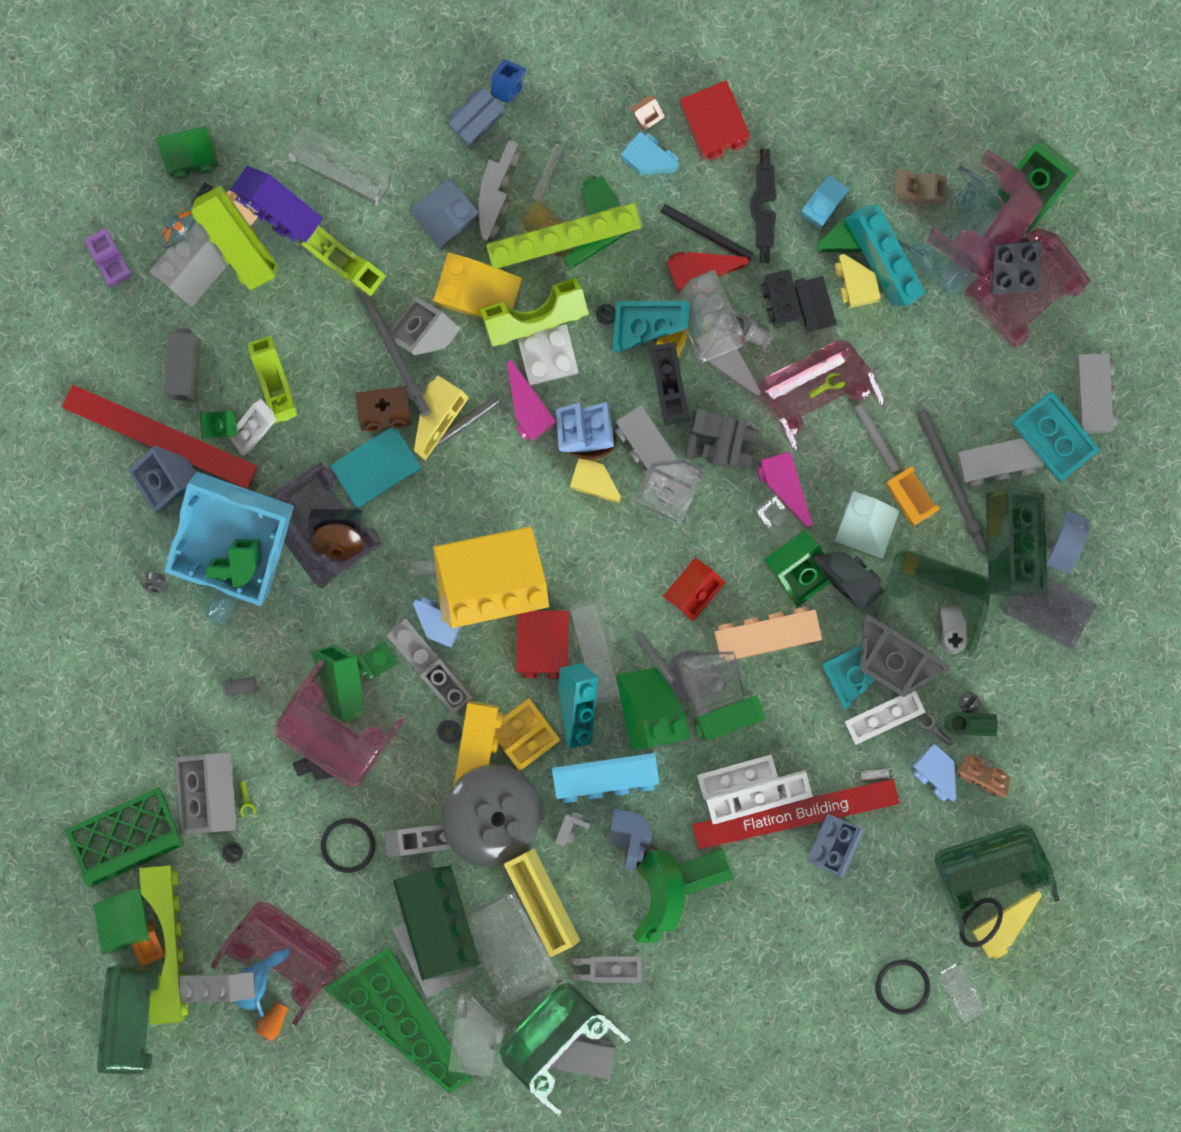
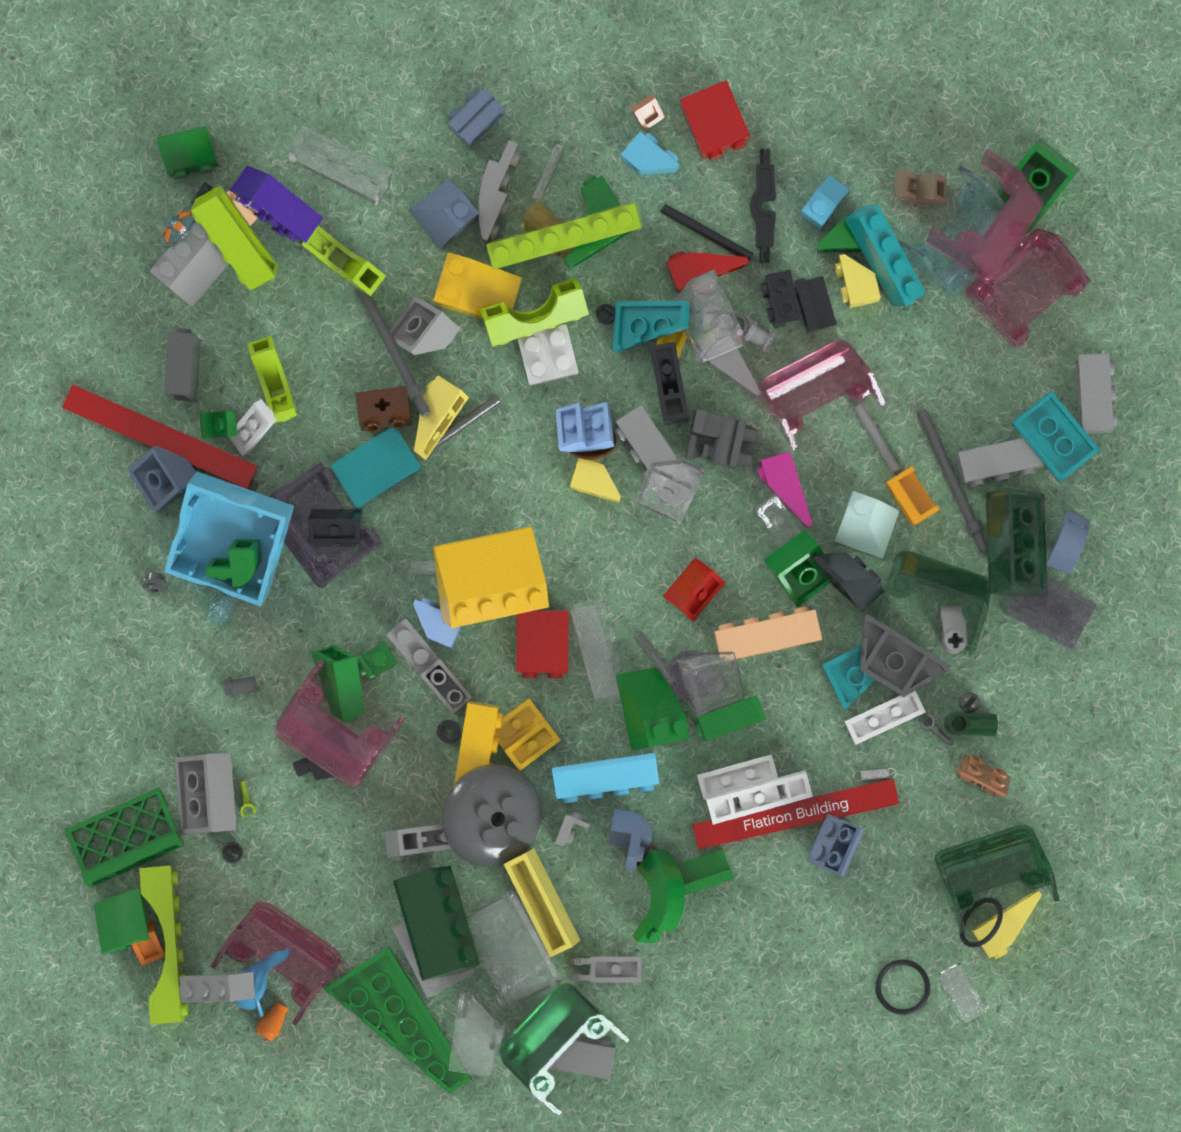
medium lavender slope [84,228,132,288] -> none
clear green windscreen [97,964,160,1074] -> none
reddish brown dish [311,524,363,561] -> none
black tyre [321,818,375,873] -> none
blue brick [491,59,526,103] -> none
dark pink slope [507,360,556,442] -> none
teal slope [558,663,598,749] -> none
lime hand [808,373,845,398] -> none
light blue slope [912,744,956,802] -> none
black hinge [991,238,1042,295] -> none

